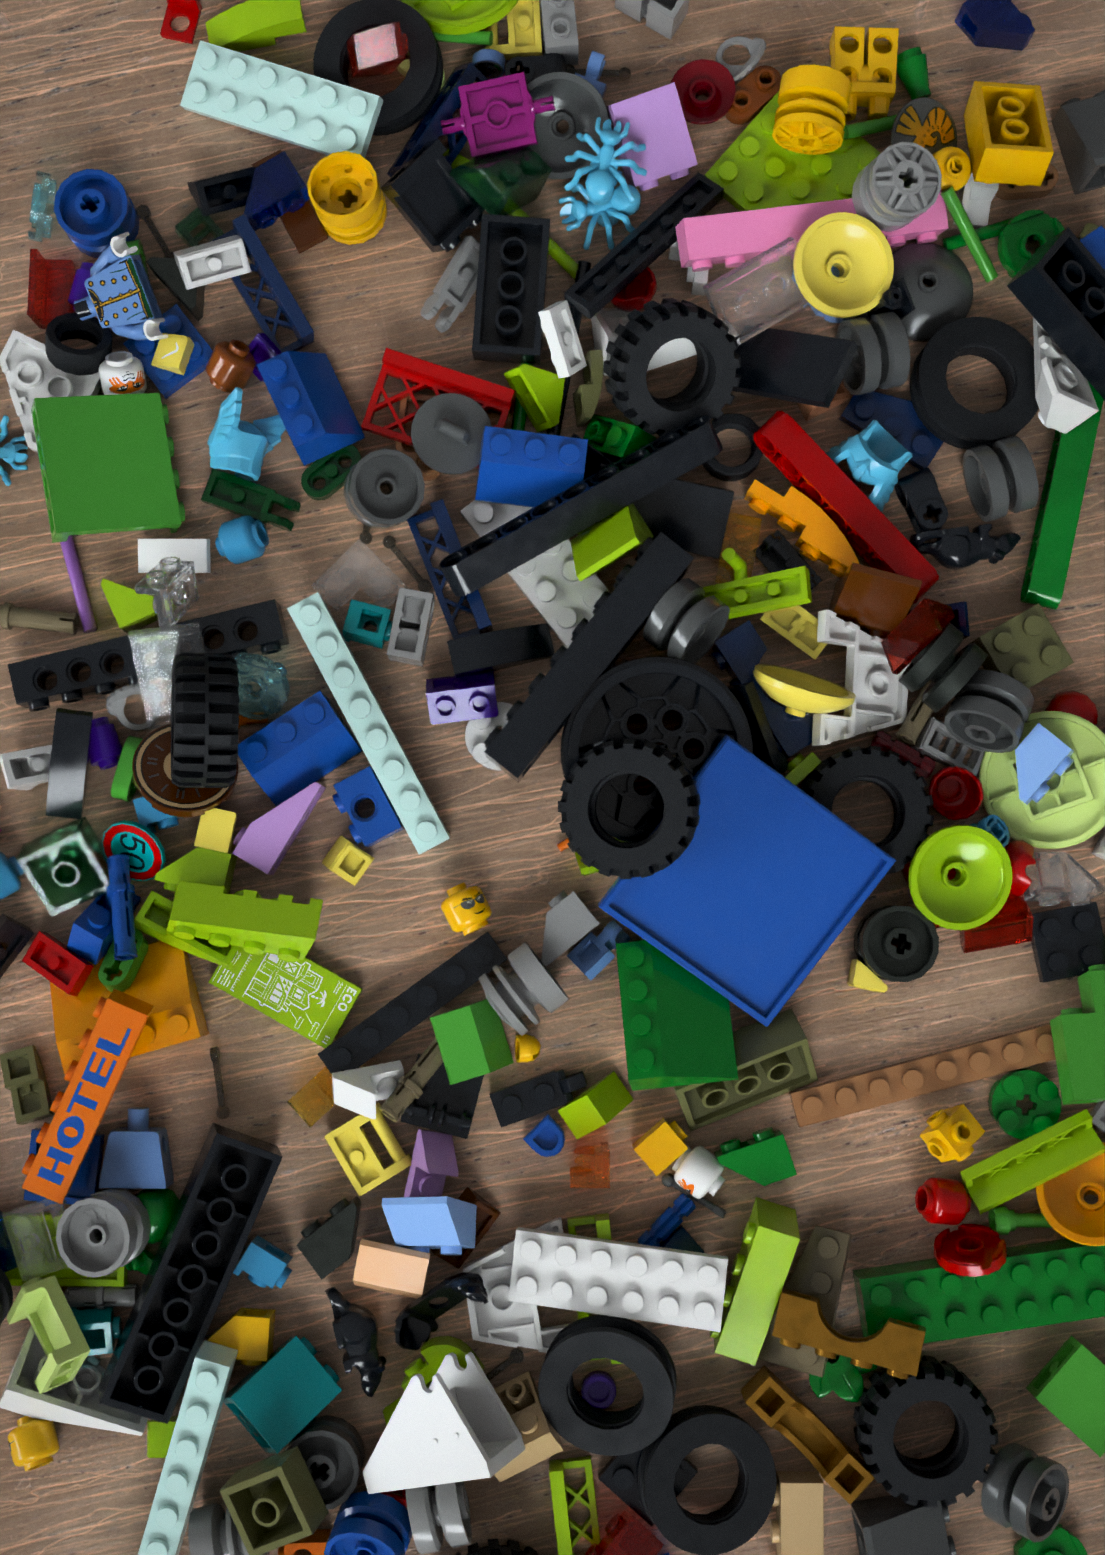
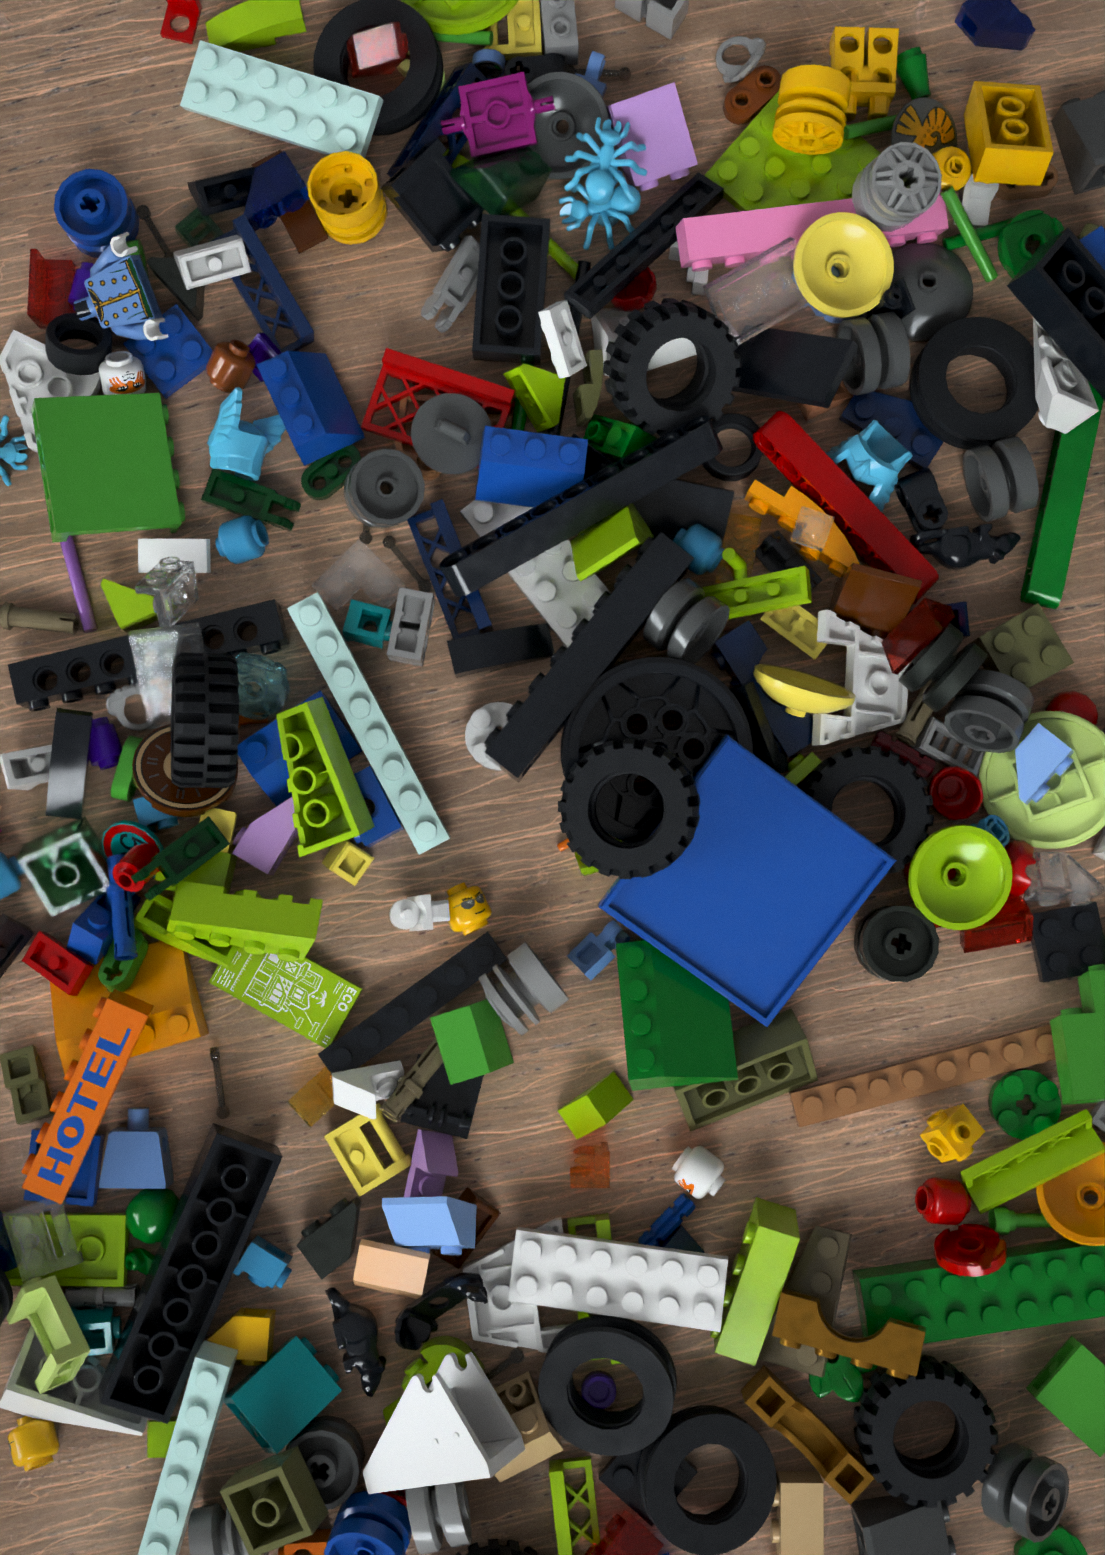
clear light blue plate [28,171,58,243] -> none
light grey wheel [56,1188,151,1278] -> none
light yellow slope [151,333,195,376] -> none
bracket [426,671,498,725] -> none
black hinge [489,1069,587,1127] -> none
yellow hinge [514,1034,541,1063] -> none
blue tile [523,1114,565,1157] -> none
light grey slope [541,890,600,967] -> none
yellow brick [632,1117,689,1176] -> none
dark grey hinge [662,1173,727,1218] -> none
dark red dish [671,59,736,125] -> none
green slope [714,1127,797,1186] -> none
light yellow slope [847,959,888,993] -> none
none -> red brick [112,843,159,892]
none -> dark green hinge [131,816,230,901]
none -> lime wedge [276,697,375,858]
none -> white hips [389,894,450,931]
none -> dark azure head [673,524,725,575]
none -> clear plate [789,506,835,552]

